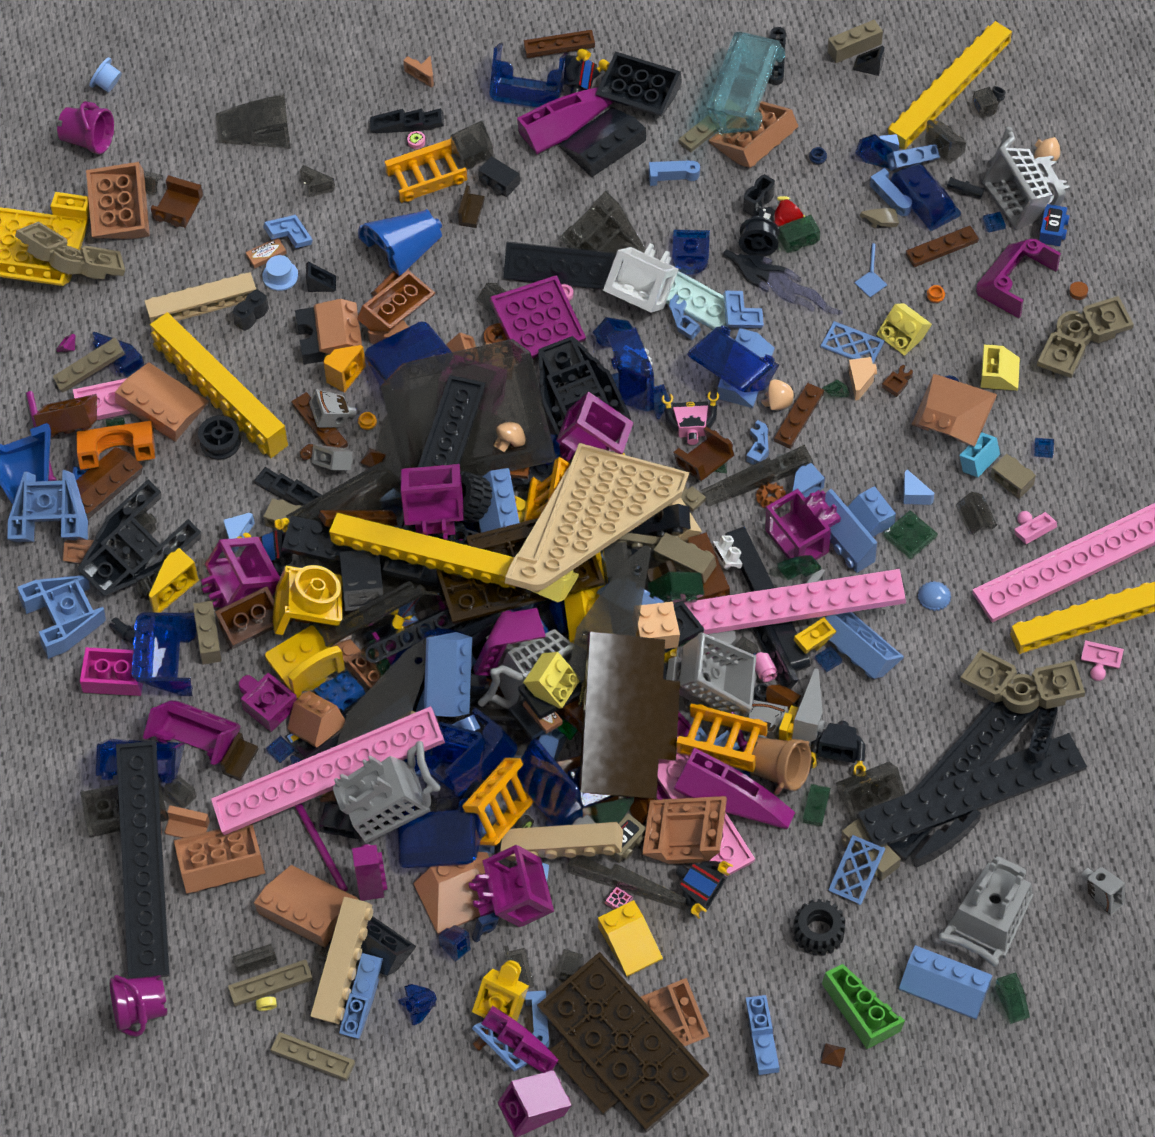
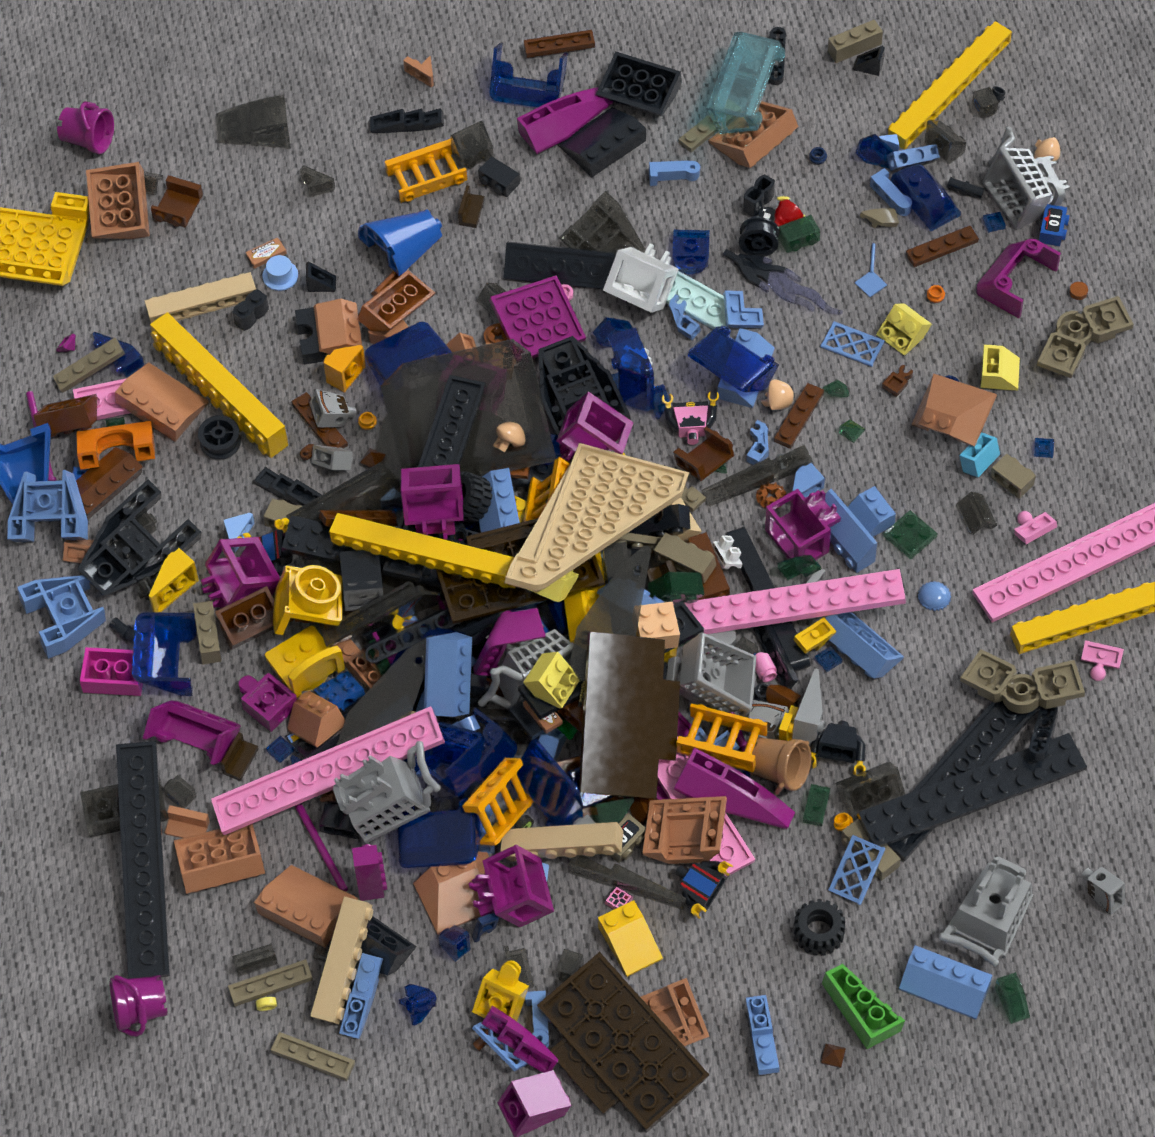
dark tan plate [15,222,125,279] -> none
light blue piece [89,57,122,92] -> none
clear blue windscreen [95,739,185,783] -> none
medium blue plate [263,215,313,248] -> none
tile [407,131,425,149] -> none
black torso [563,49,610,94] -> none
light nougat slope [848,357,877,400] -> none
light blue slope [904,470,935,505] -> none
black slope [913,809,981,868] -> none
none -> light orange plate [833,813,854,831]
none -> clear green slope [839,419,865,443]

